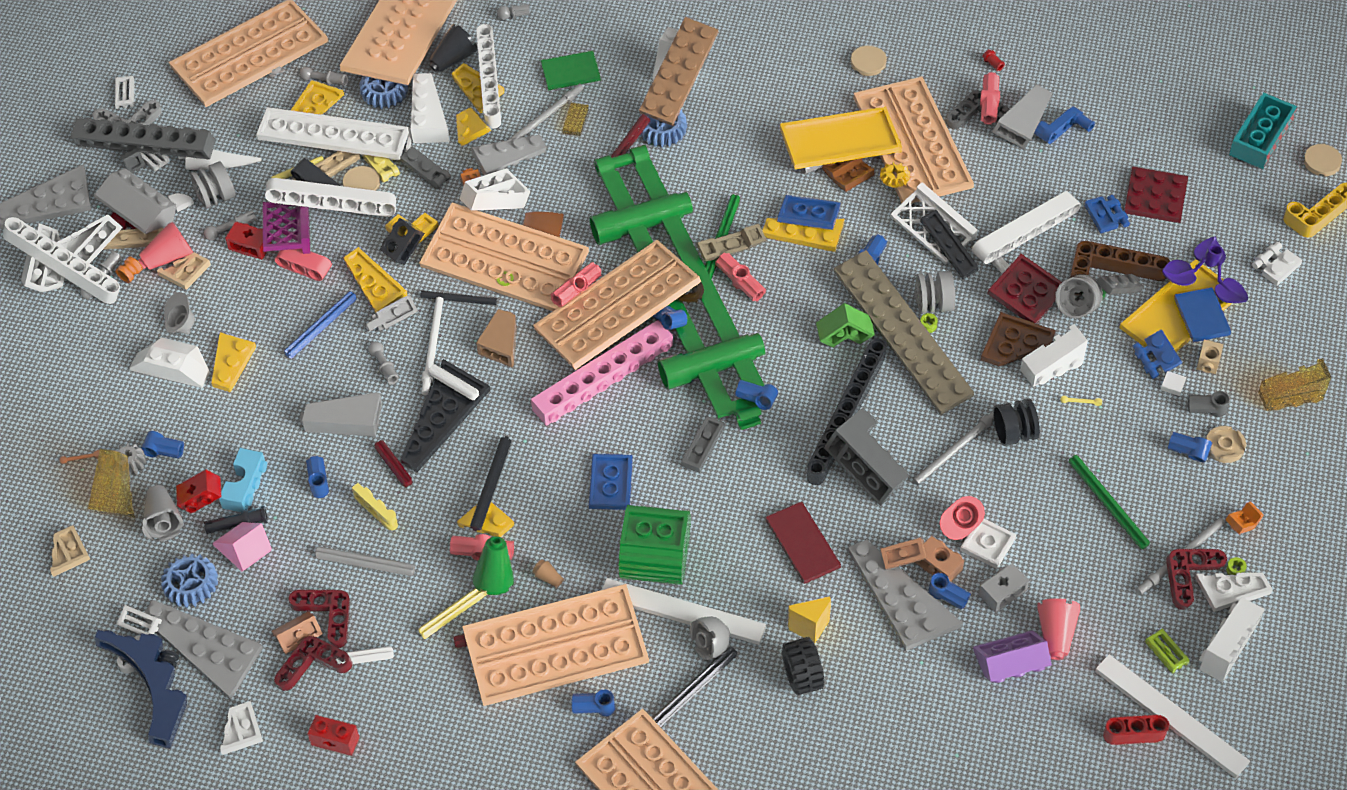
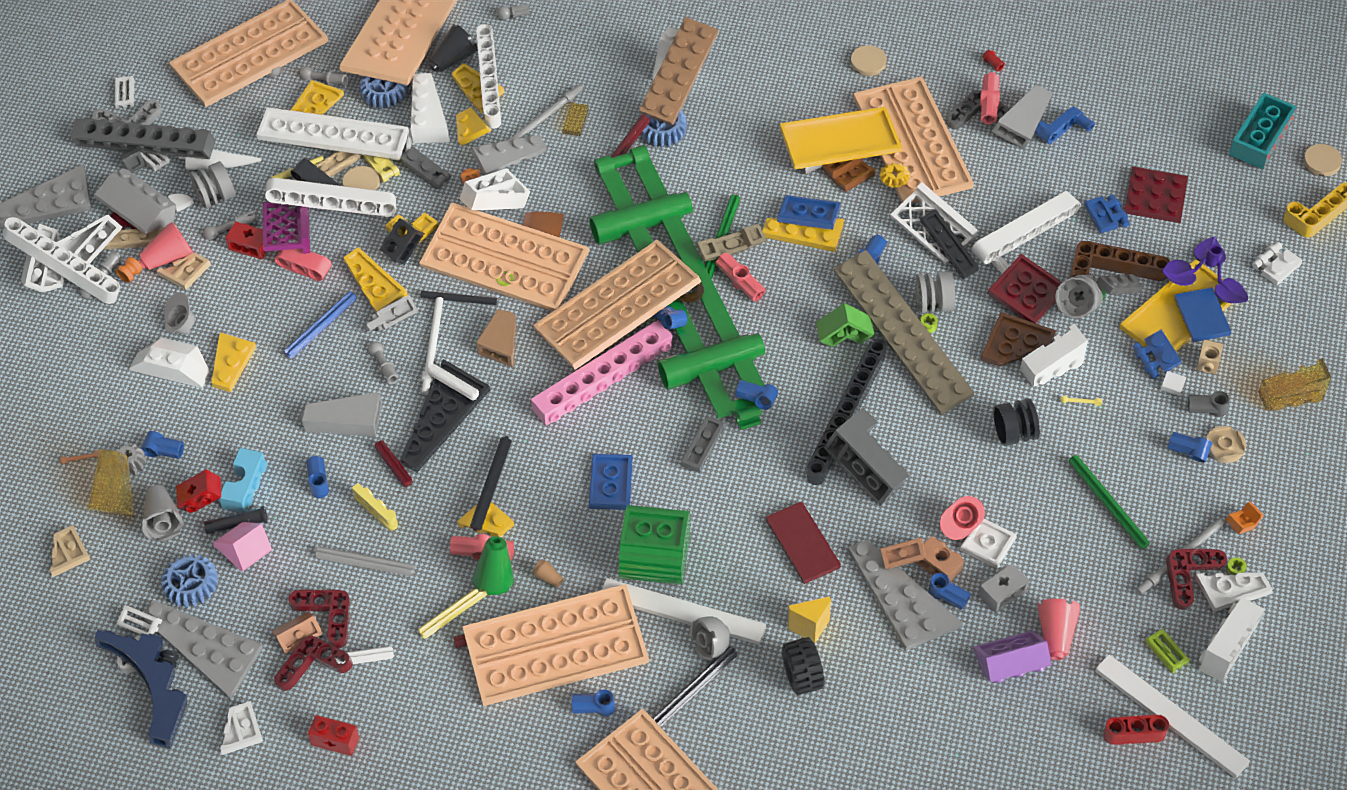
green tile [541,51,601,90] -> none
coral piece [550,262,602,307] -> none
light grey bar [913,411,994,485] -> none

